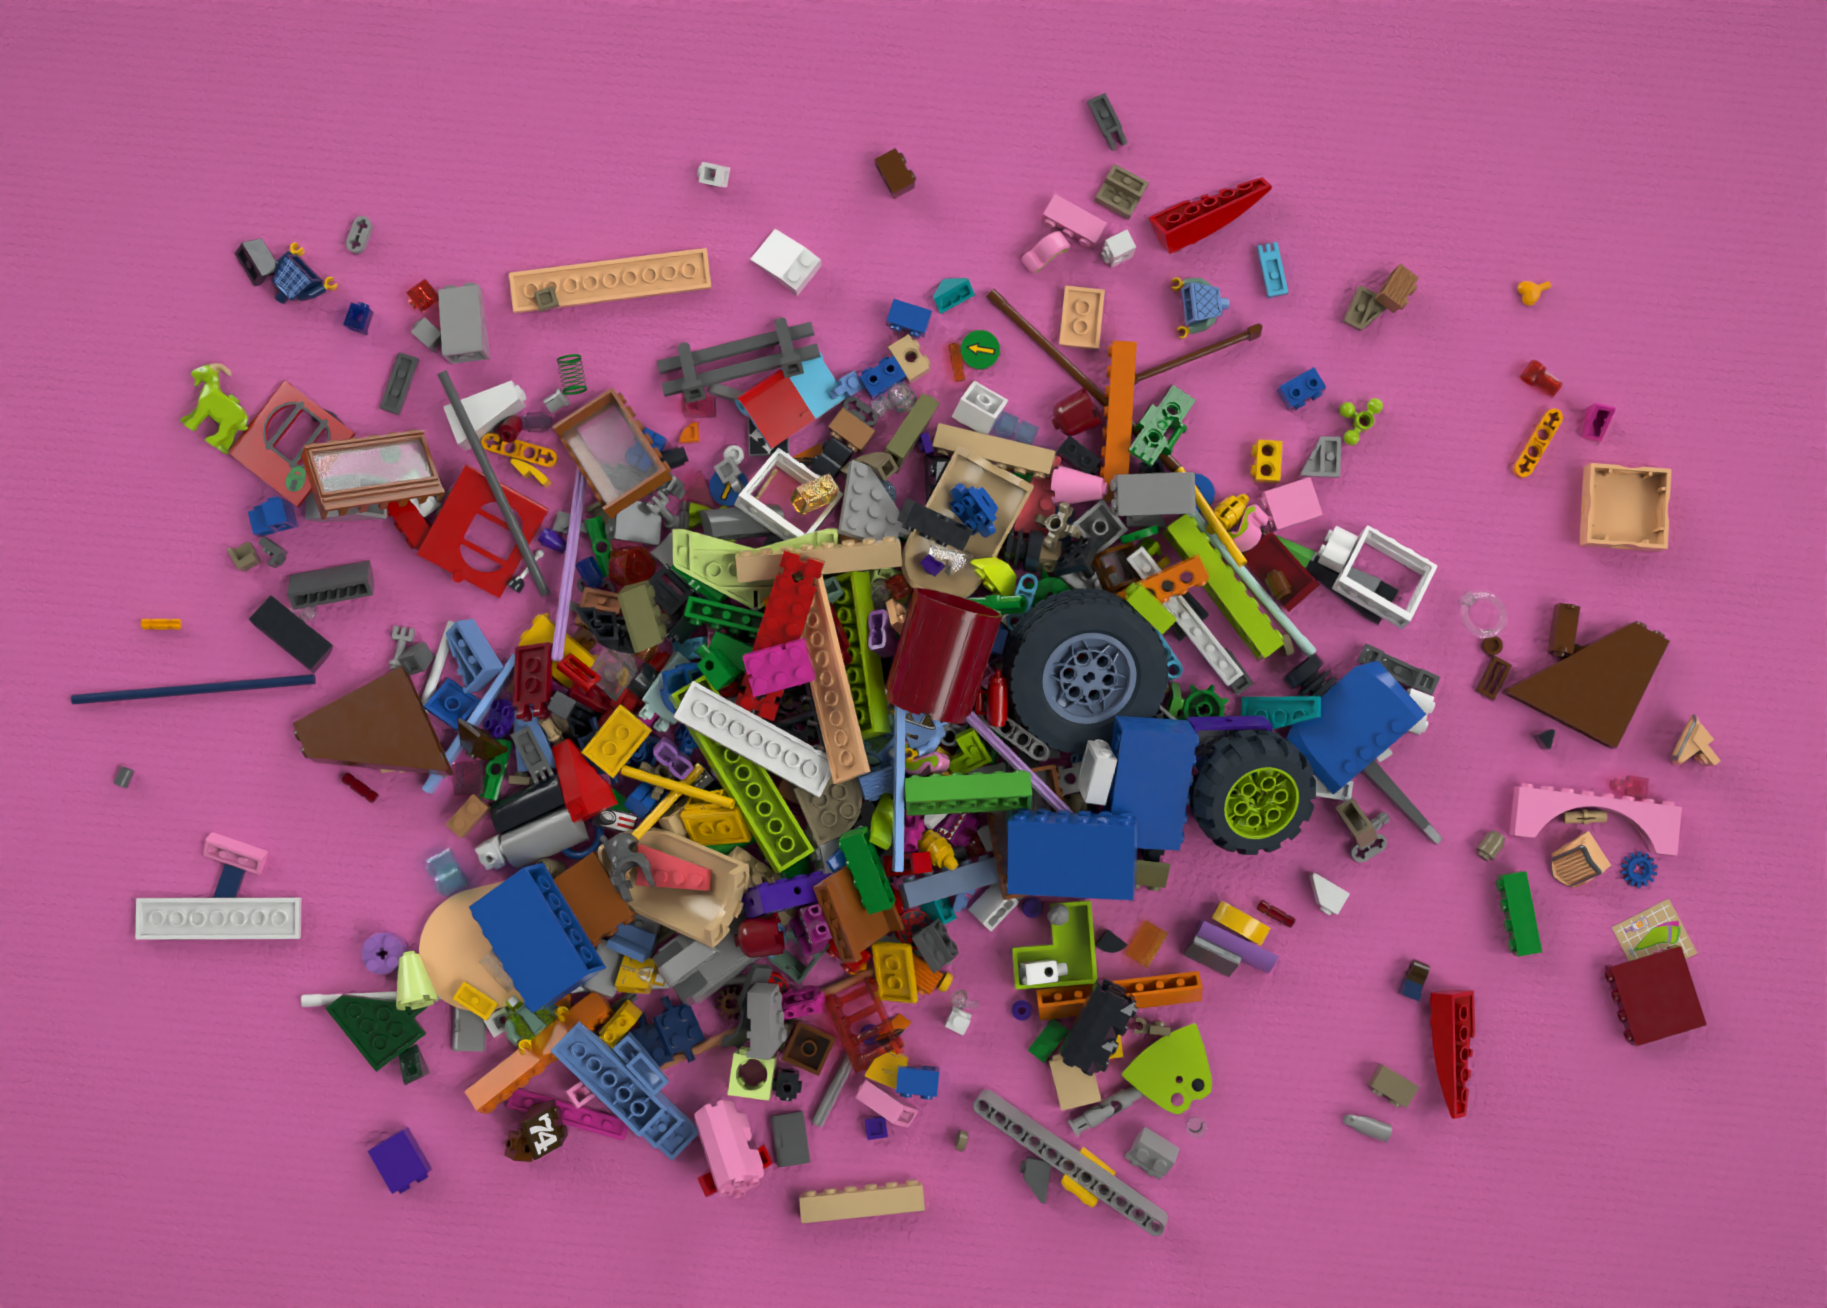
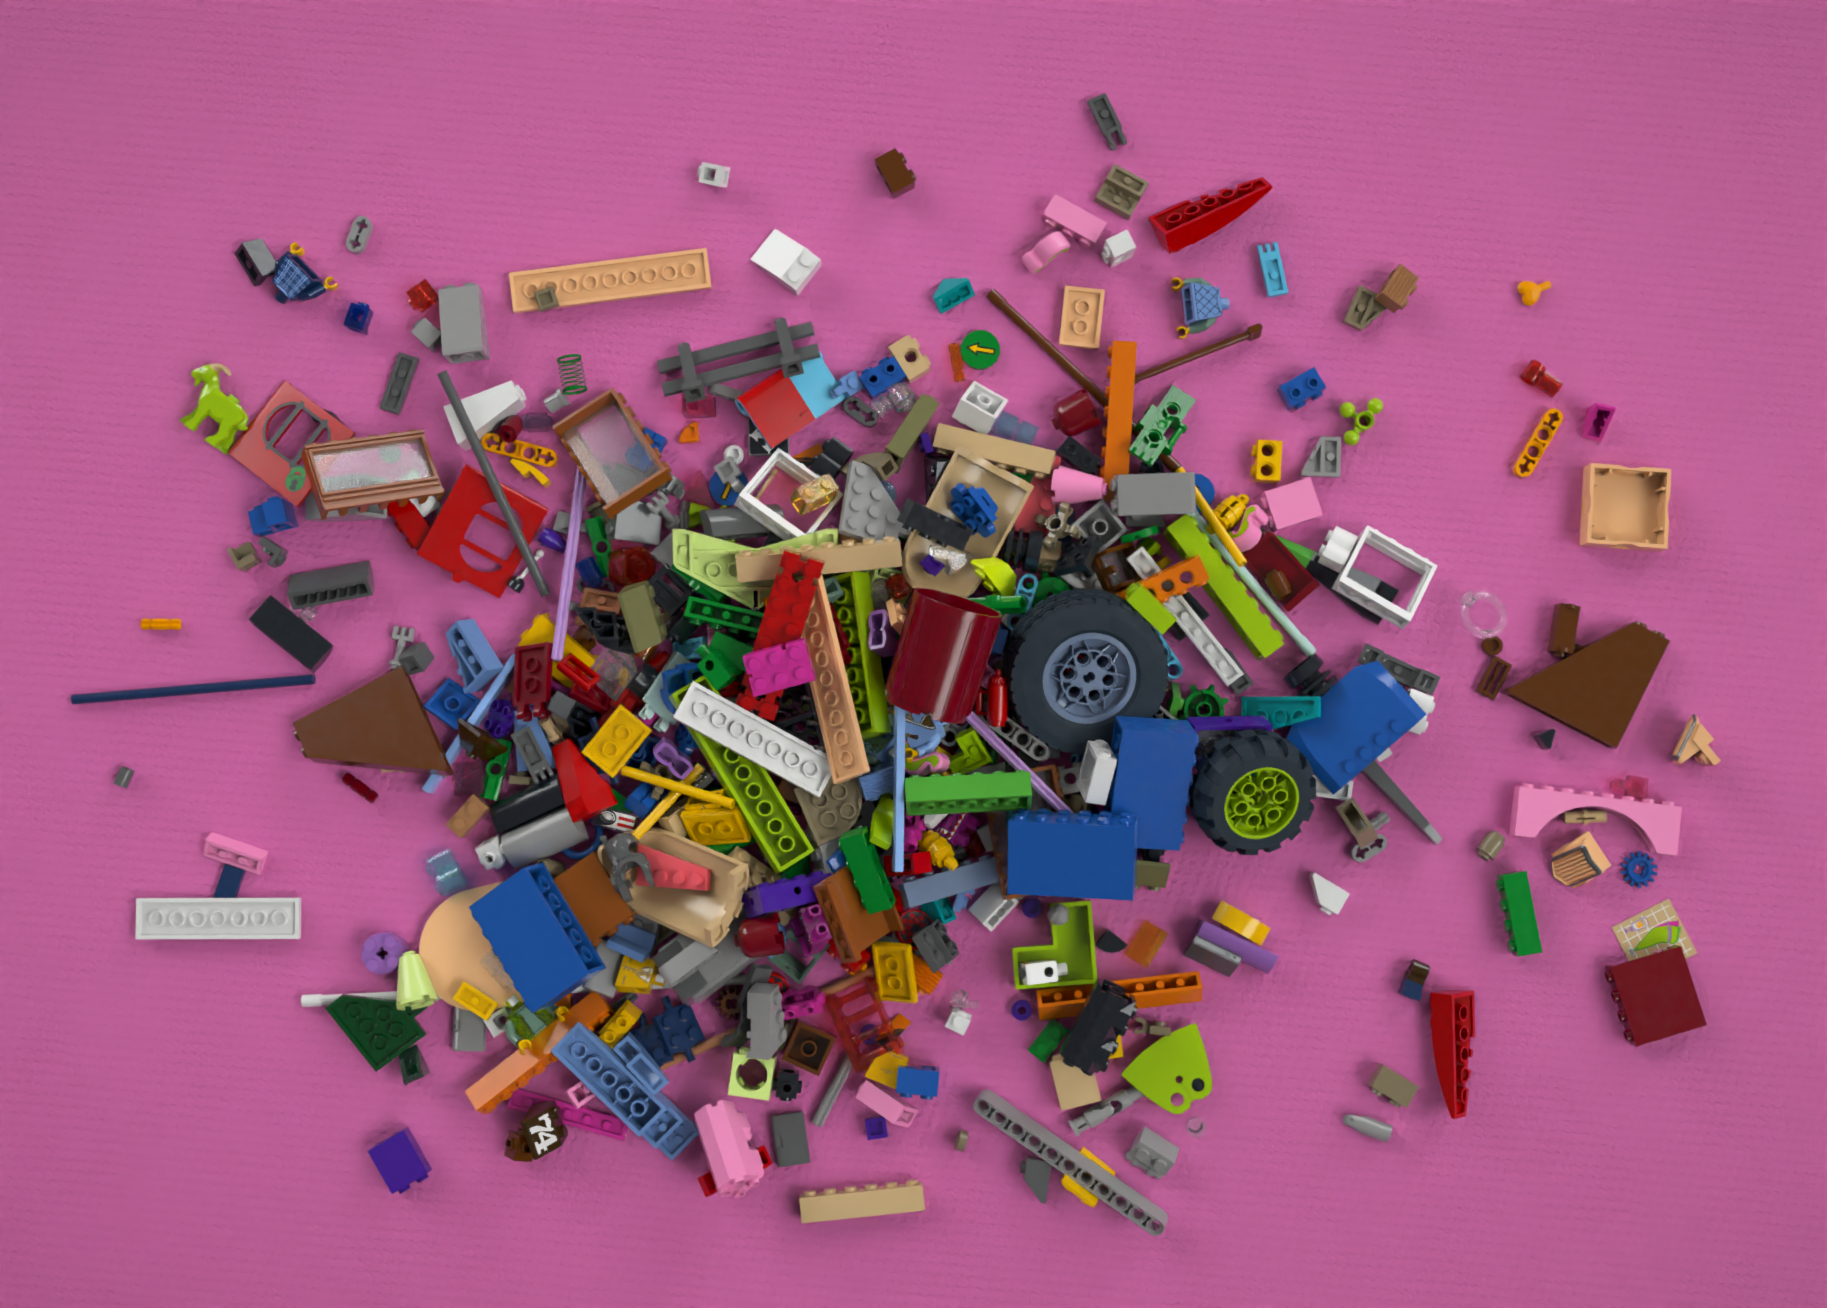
white piece [421,621,455,713] -> none
black brick [660,446,689,470] -> none
medium nougat brick [829,407,875,453] -> none
blue brick [886,299,932,338] -> none
yellow tile [937,971,953,993] -> none
dark red axle [1257,900,1296,928] -> none
dark tan tile [1280,634,1295,657] -> none

